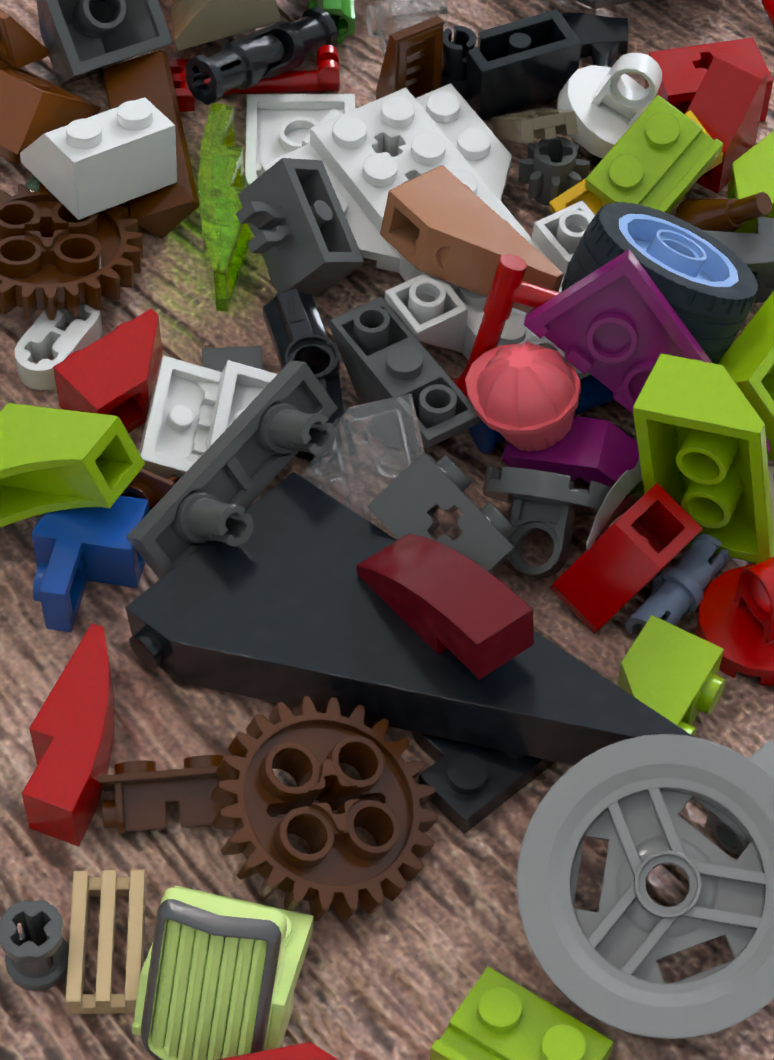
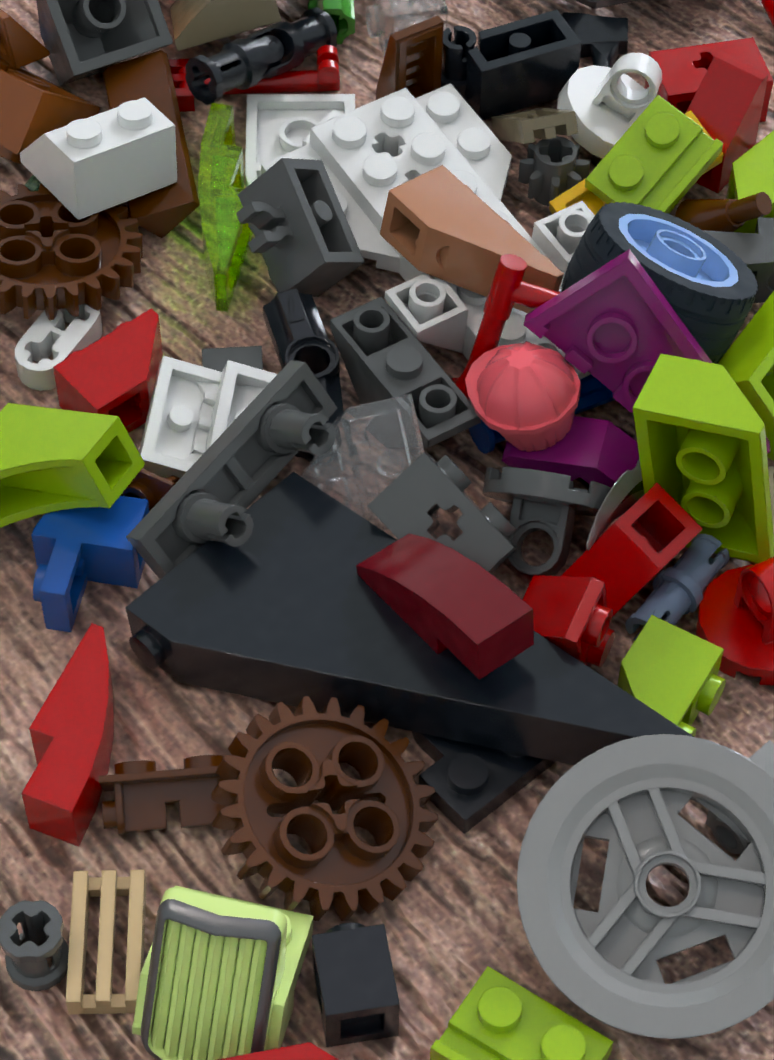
none -> black brick [312,923,400,1047]
none -> red slope [522,575,615,667]

